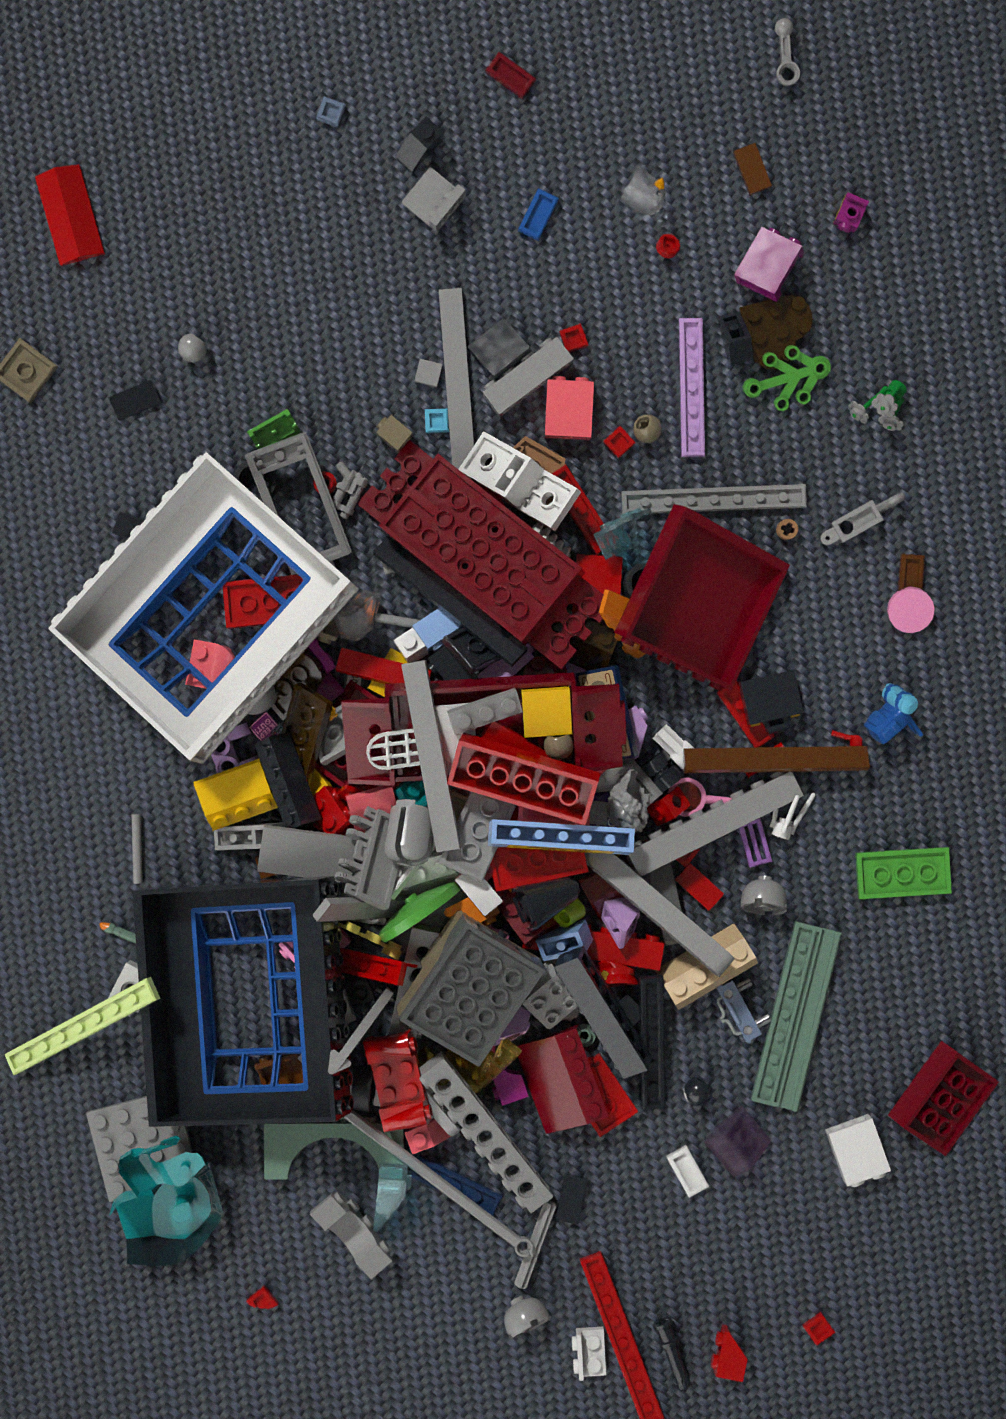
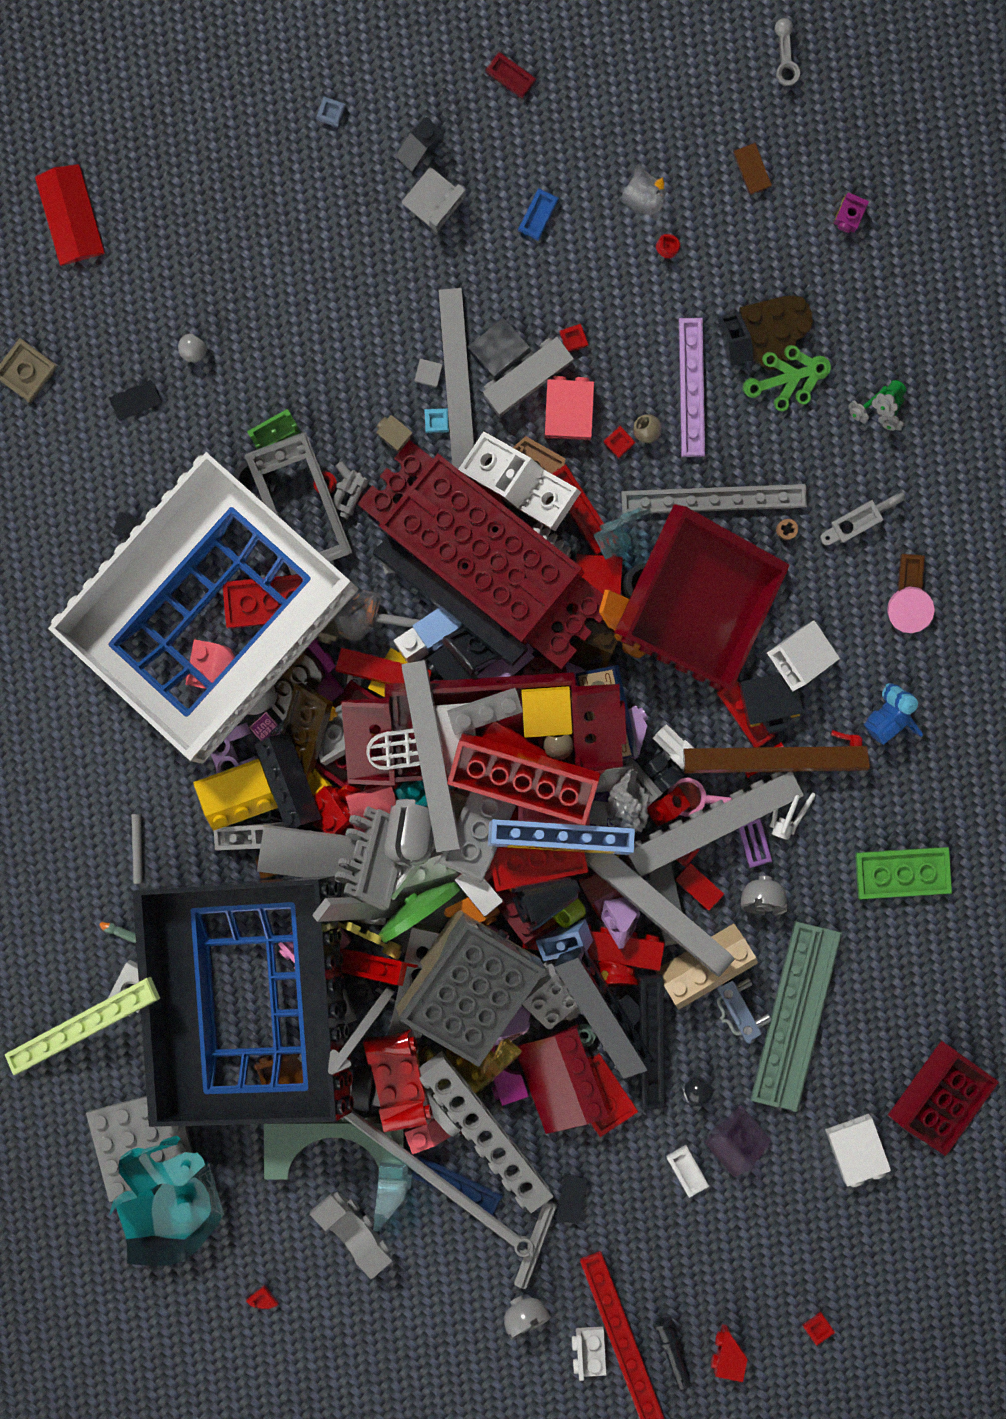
panel [734,227,804,302] -> none
none -> white brick [767,621,840,691]

